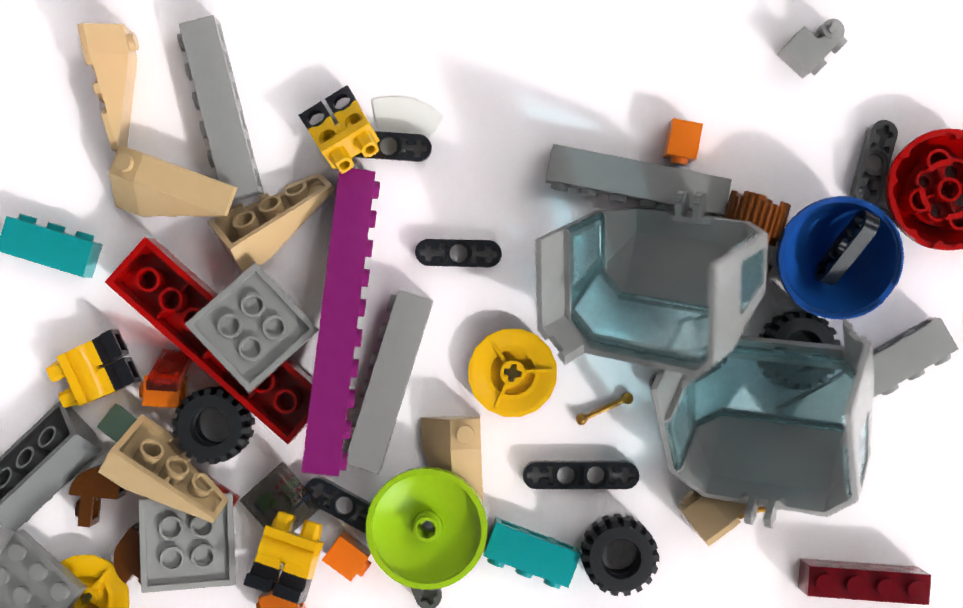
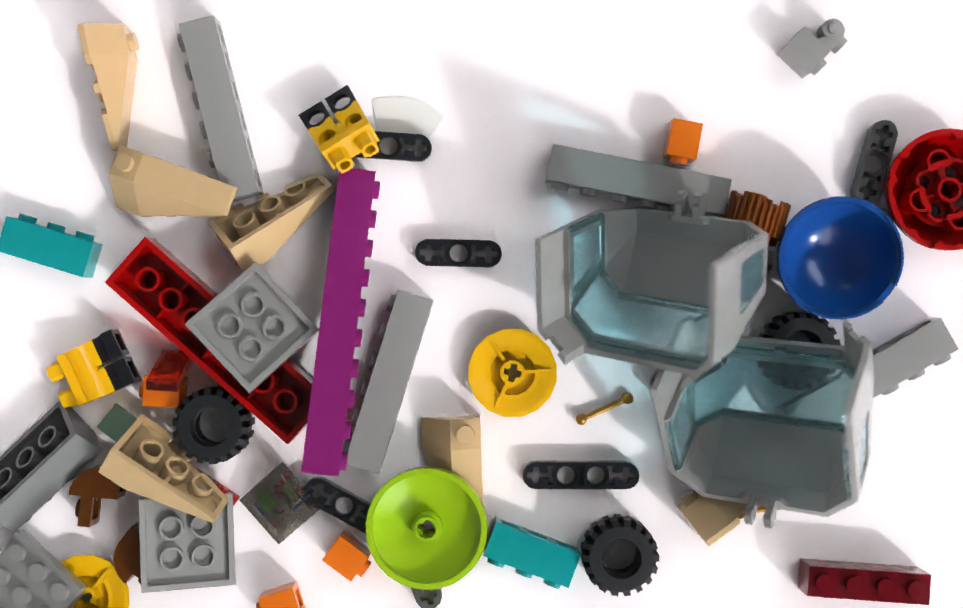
yellow hips [243,511,324,604] -> none
black beam [815,209,880,286] -> none

